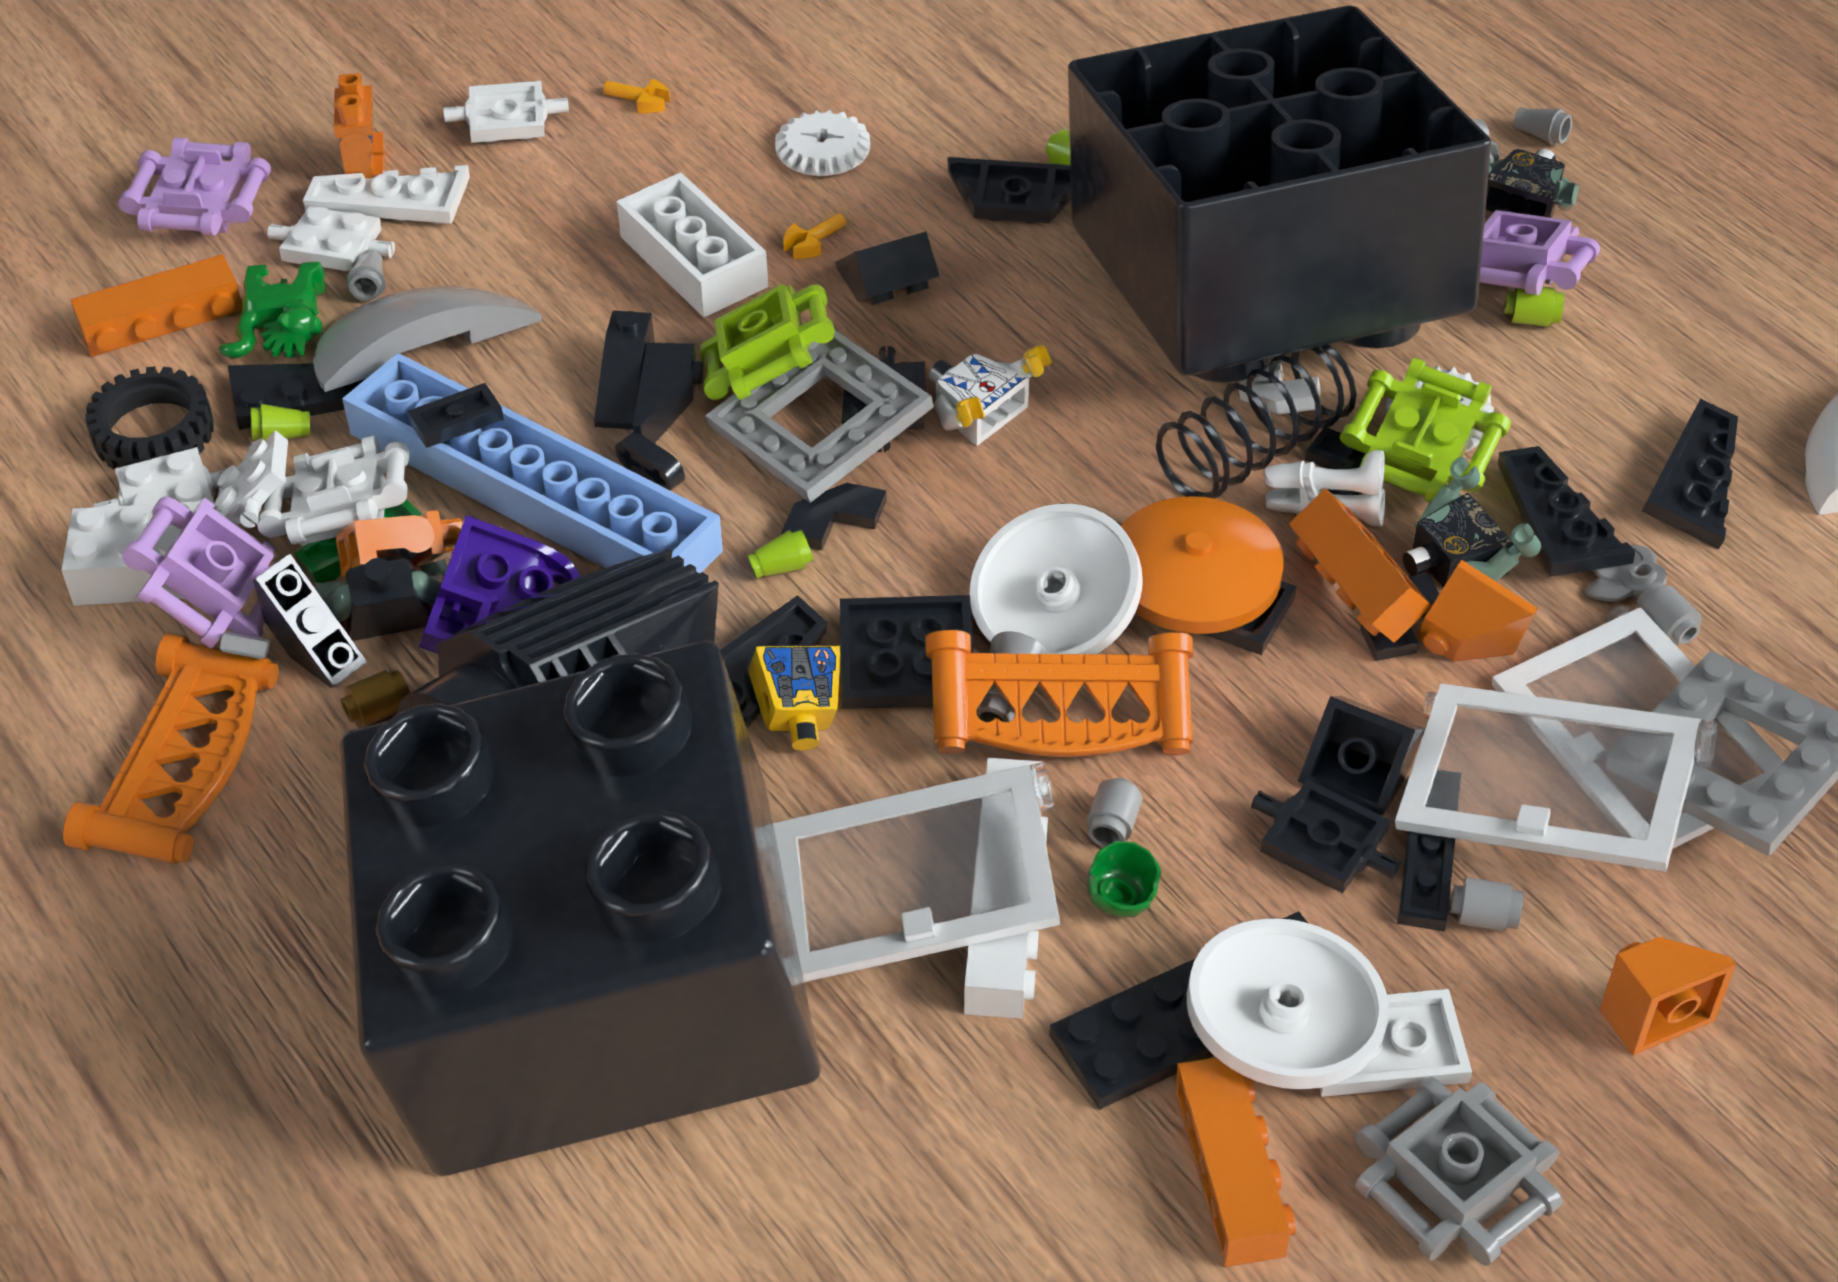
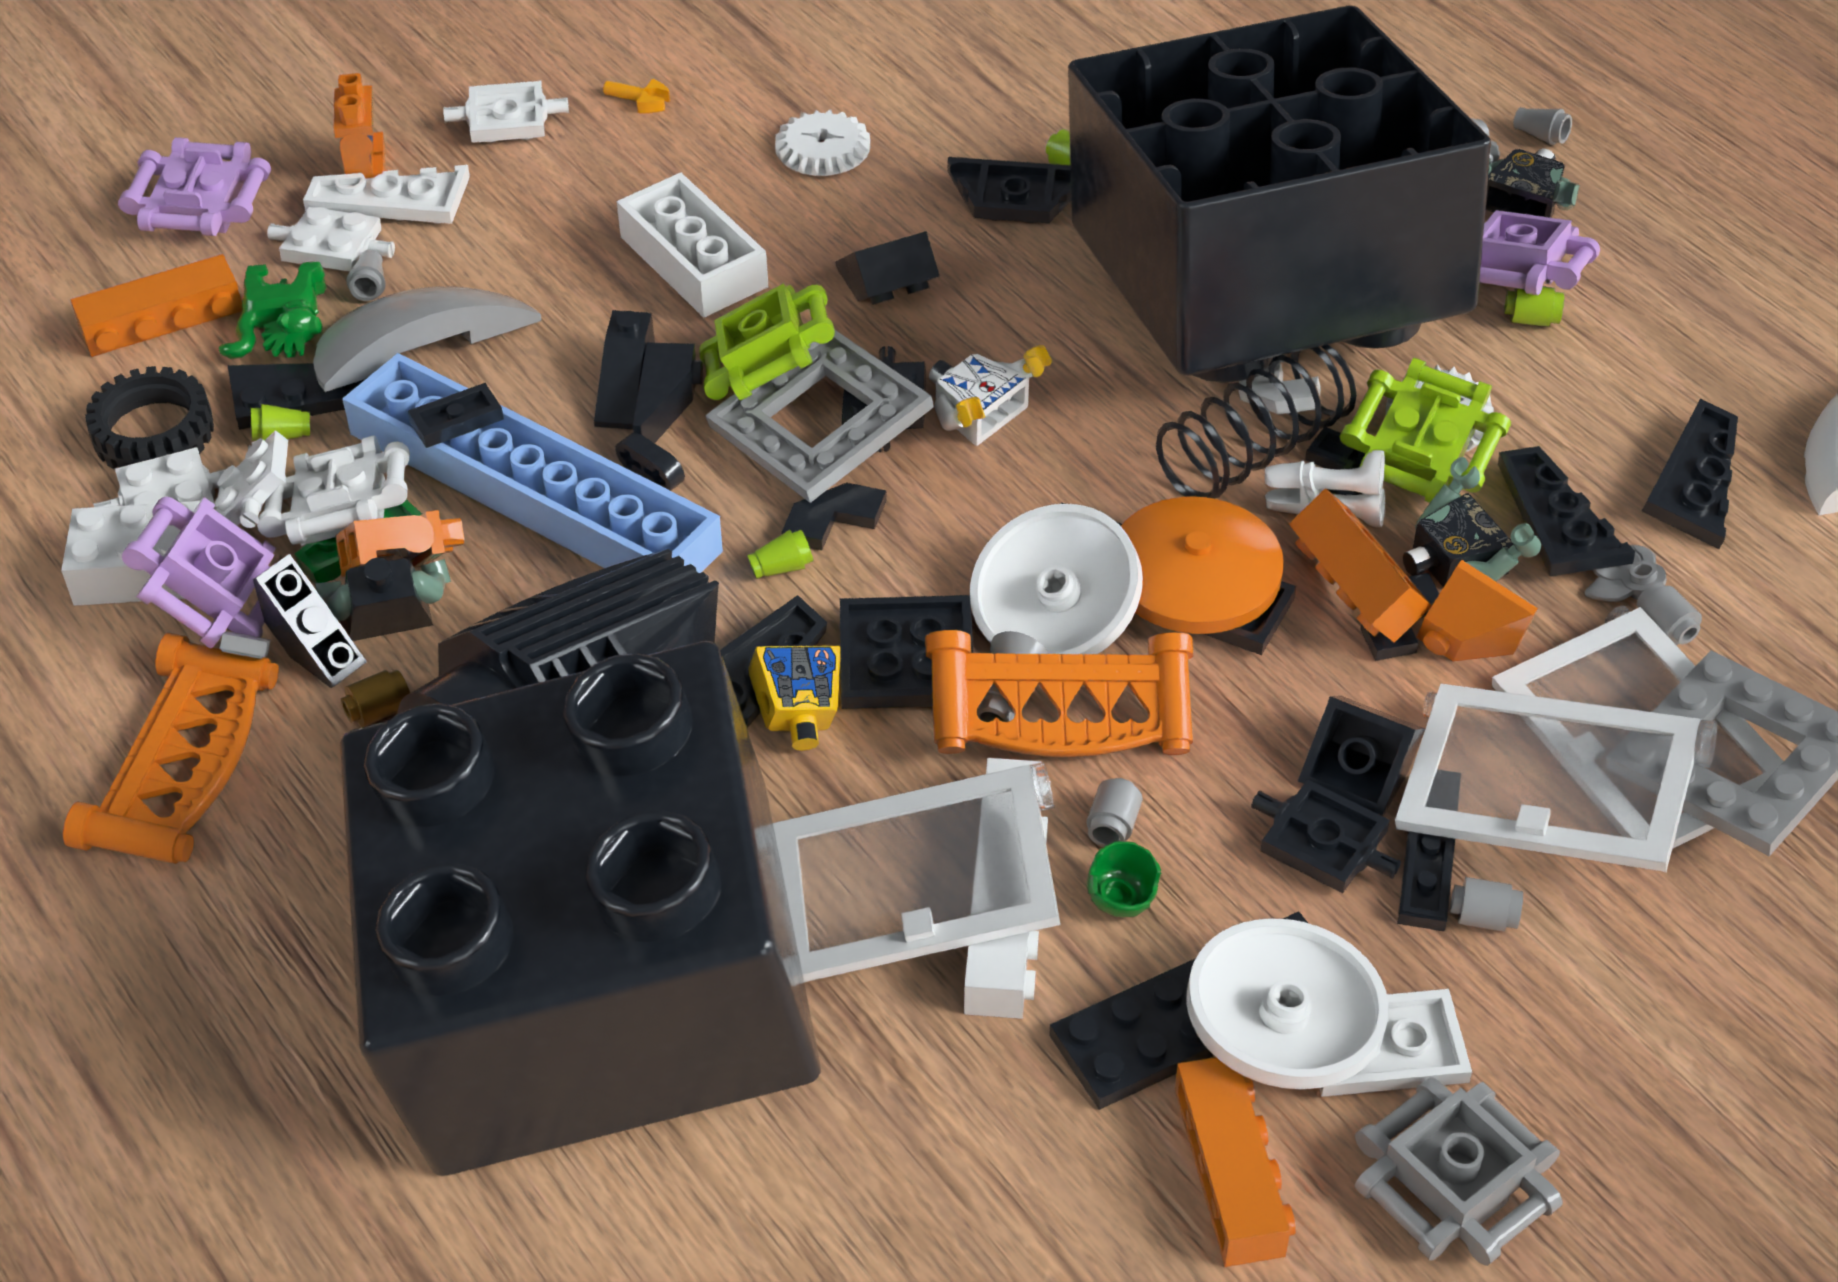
dark purple slope [418,515,580,654] -> none
light orange bar [783,213,846,259] -> none
orange slope [1600,936,1736,1055] -> none

